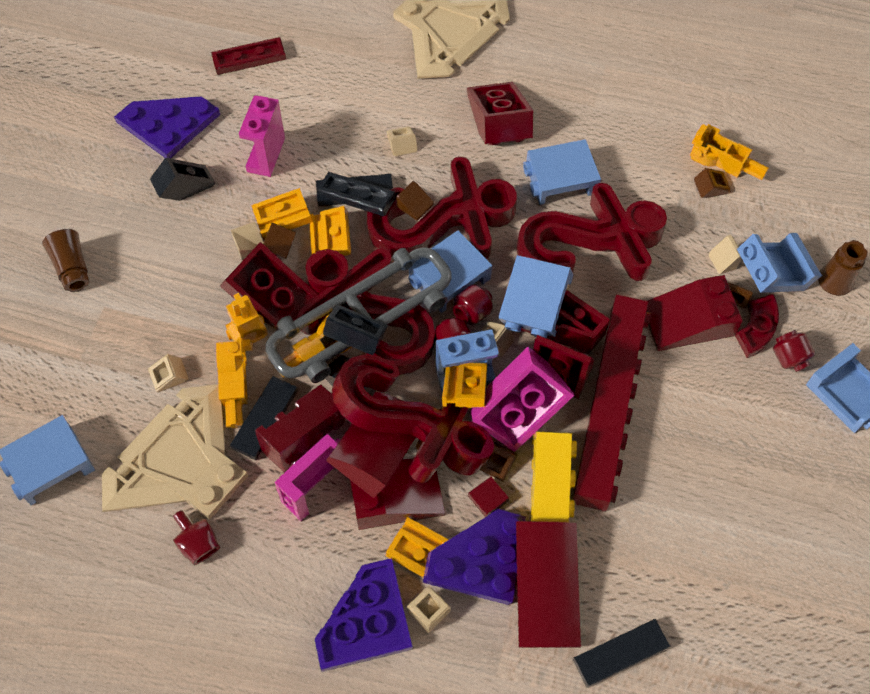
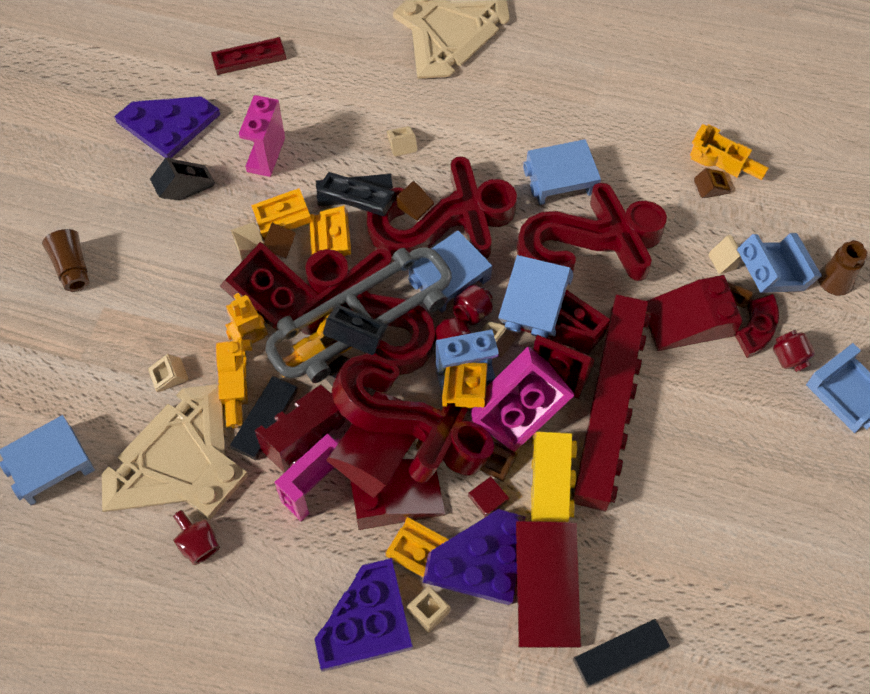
dark red slope [467,81,533,145] -> none

